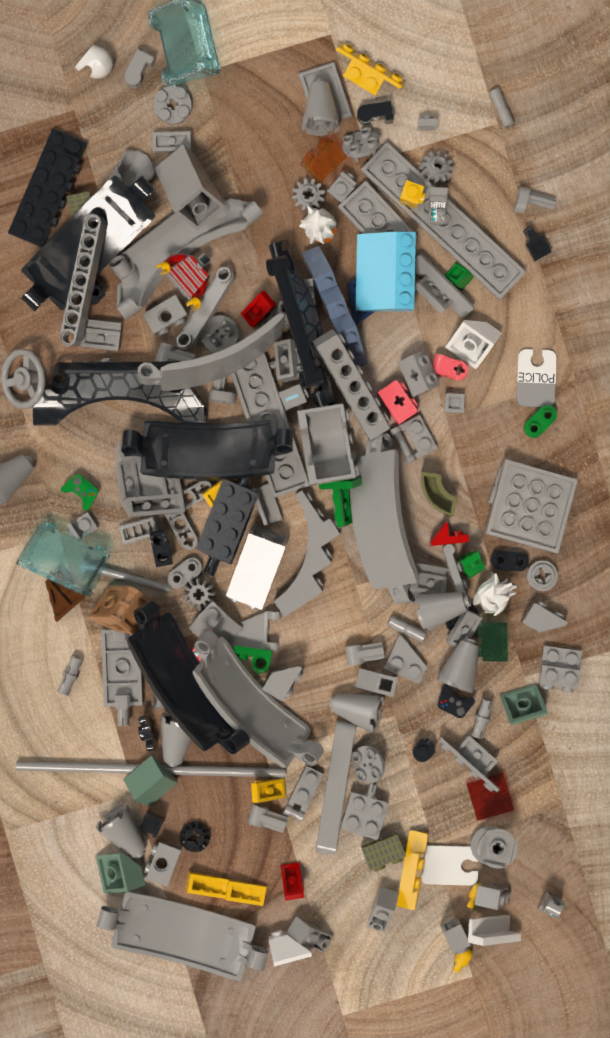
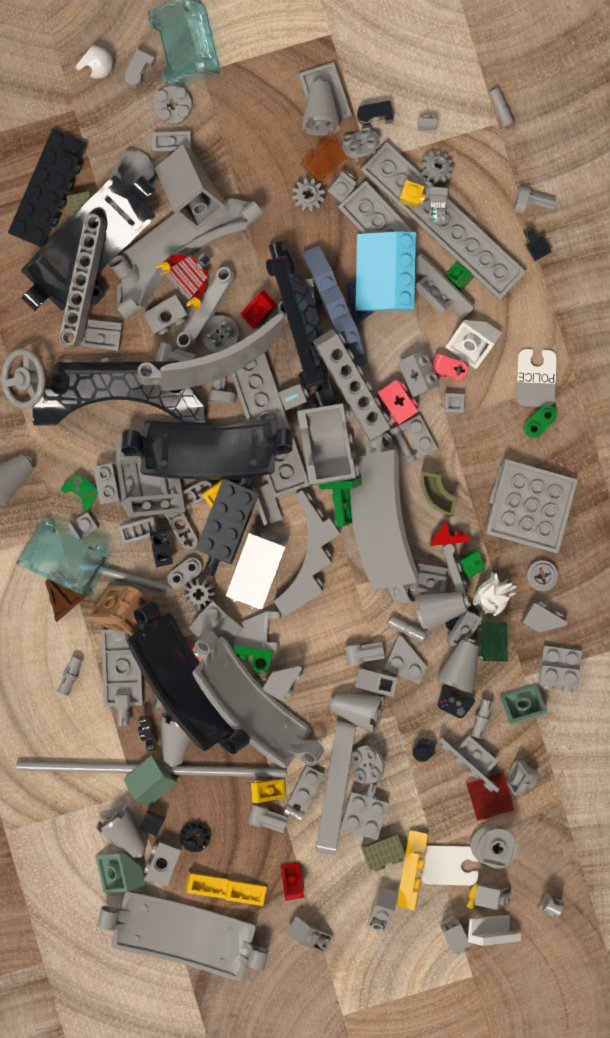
light grey plate [268,339,303,382] -> none
white slope [269,930,312,966] -> none
white hair [299,206,337,244] -> none
yellow bracket [336,43,406,96] -> none
yellow cylinder [452,947,473,973] -> none
black plate [490,550,529,571] -> none
none -> light grey brick [93,463,121,505]
none -> light grey piece [507,760,538,796]

